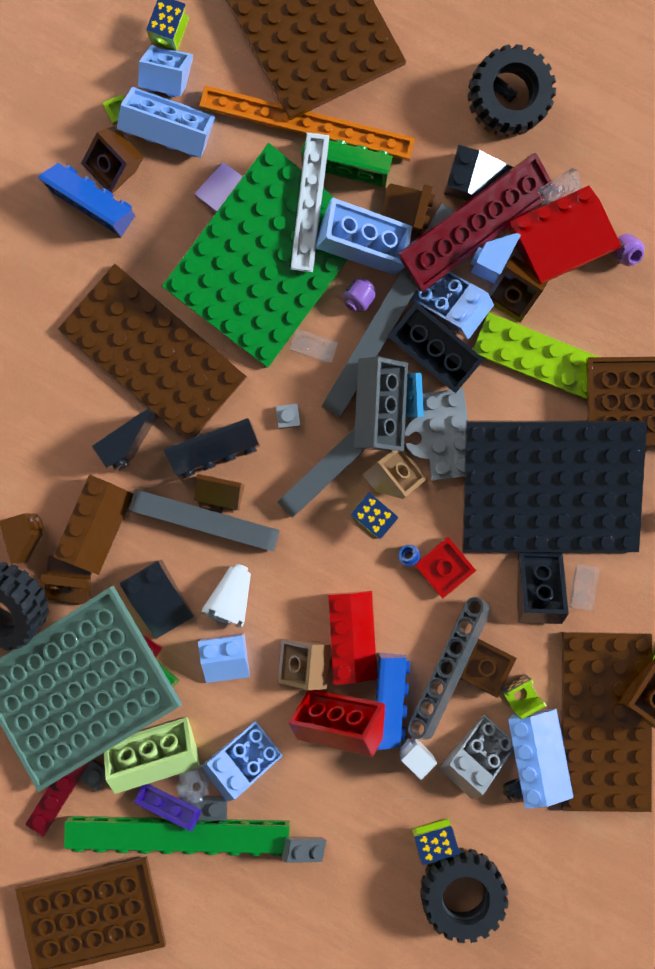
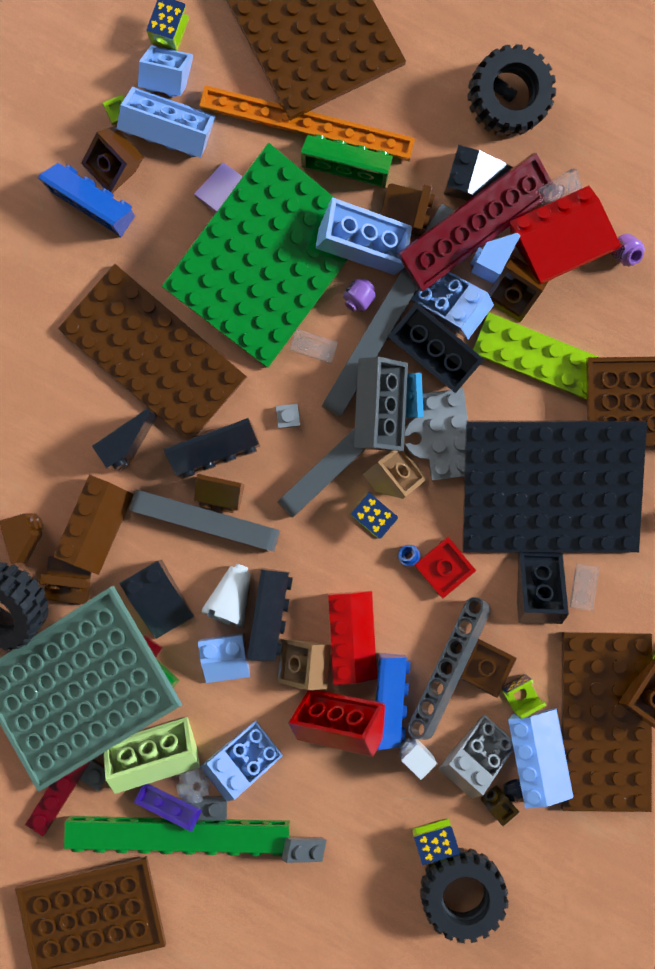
white tile [291,133,329,273] -> none
none -> black slope [247,568,293,661]
none -> dark brown bracket [481,785,519,826]

